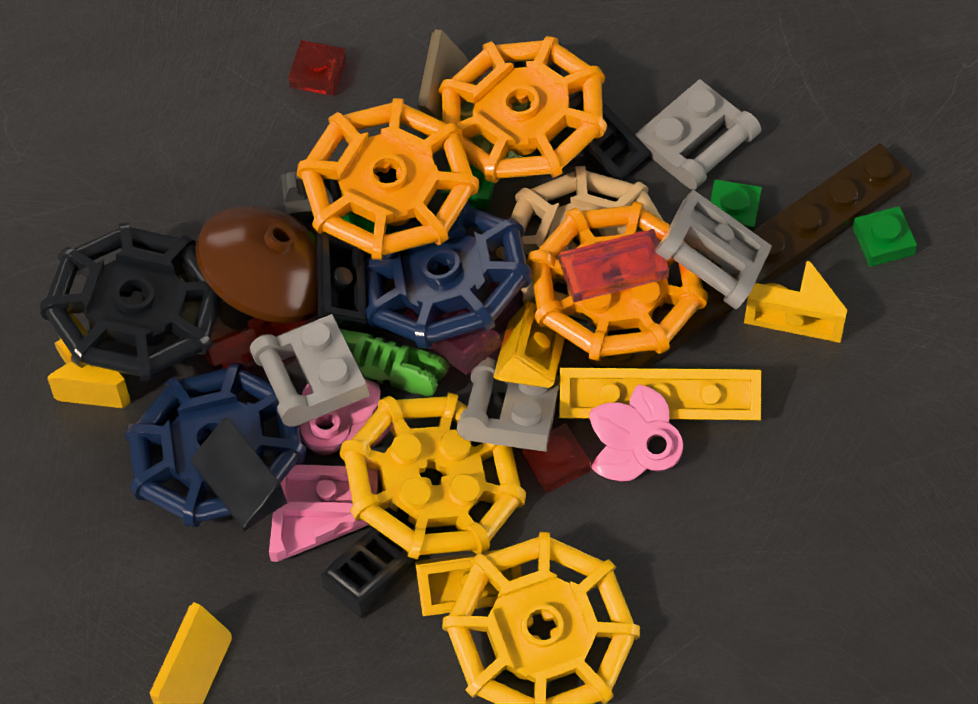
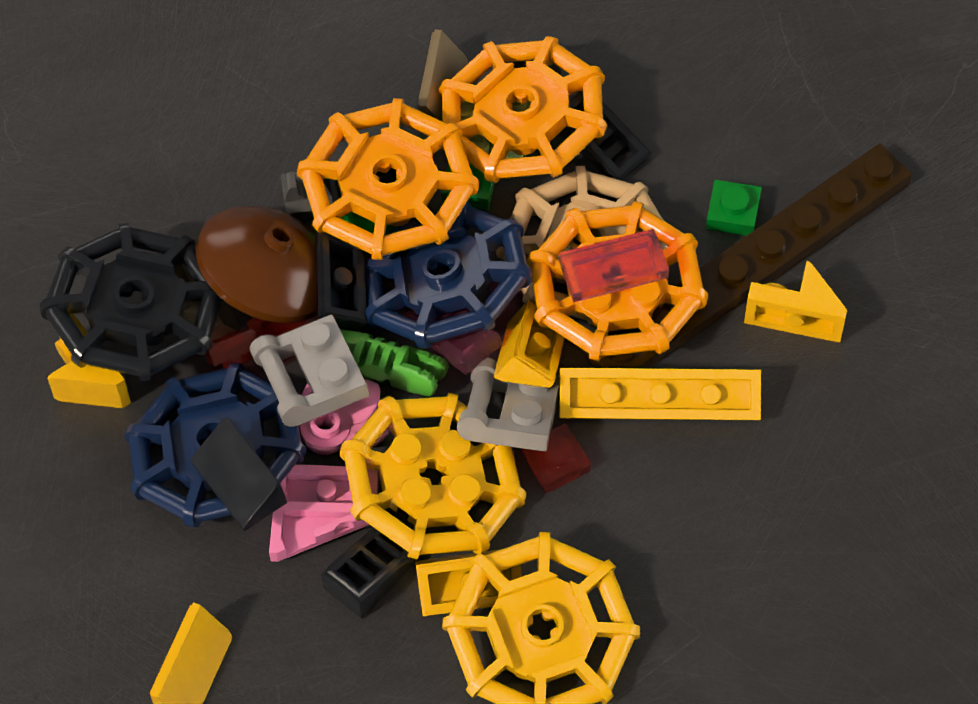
clear red plate [289,40,347,96] -> none
bright pink plate [589,385,683,482] -> none
light grey plate [635,79,762,190] -> none
light grey plate [655,190,772,309] -> none
green plate [853,206,917,267] -> none

